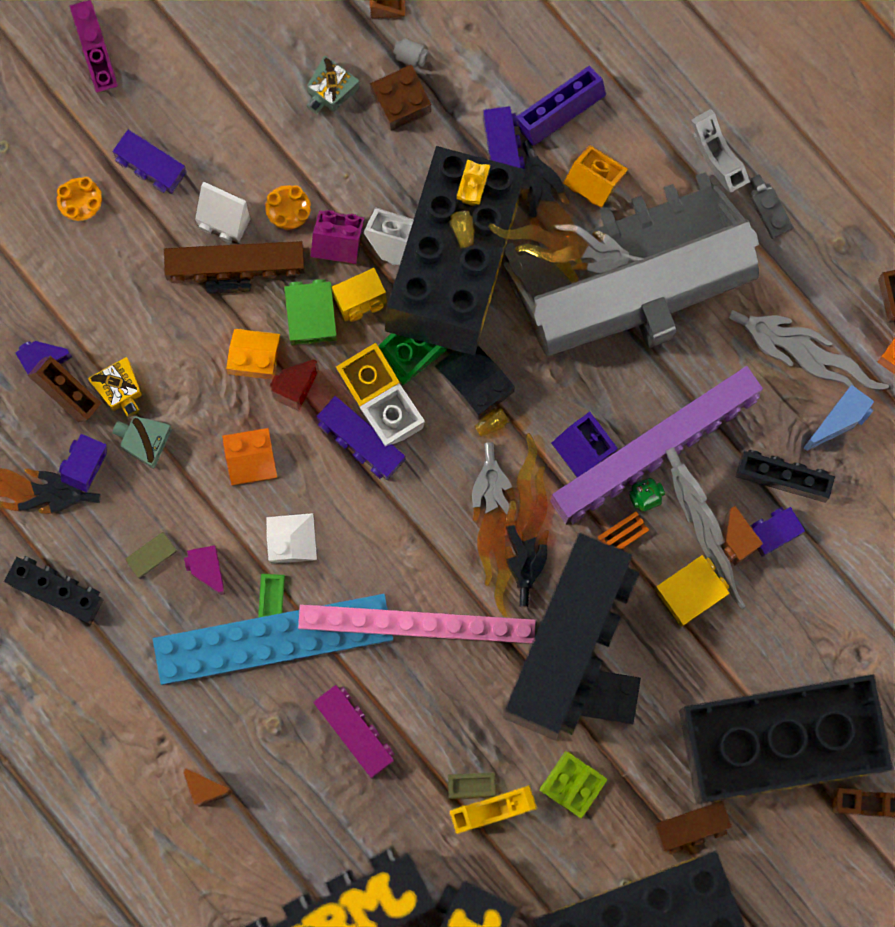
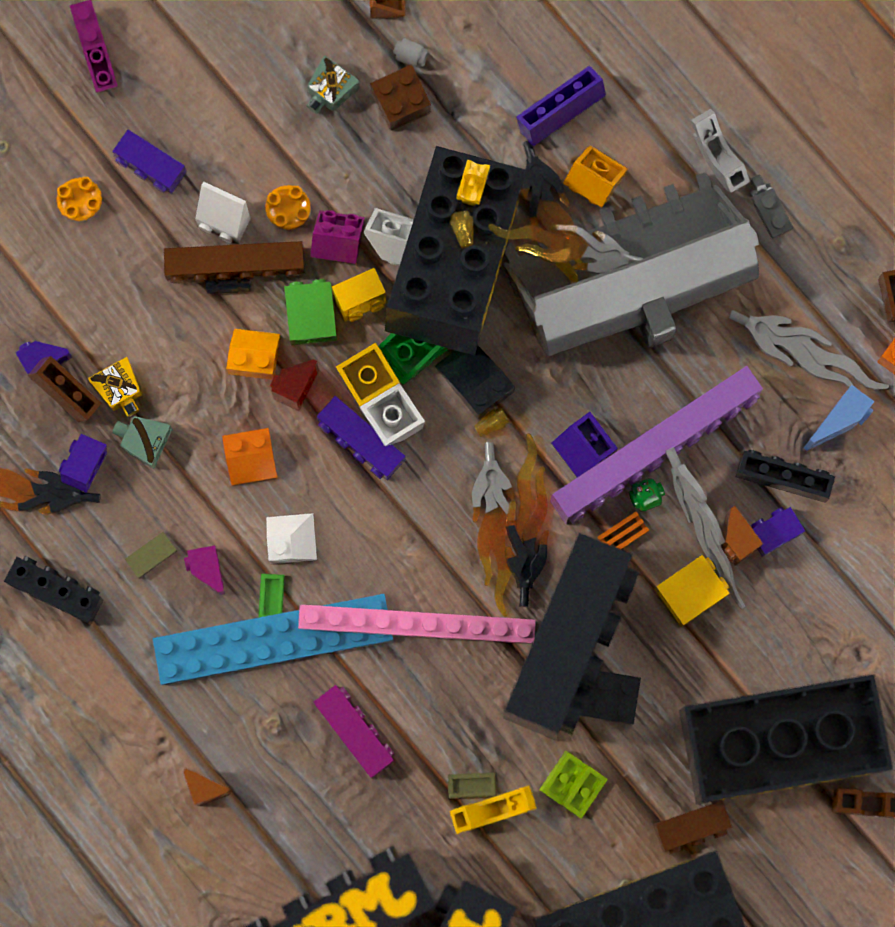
dark purple brick [483,106,525,169] -> none

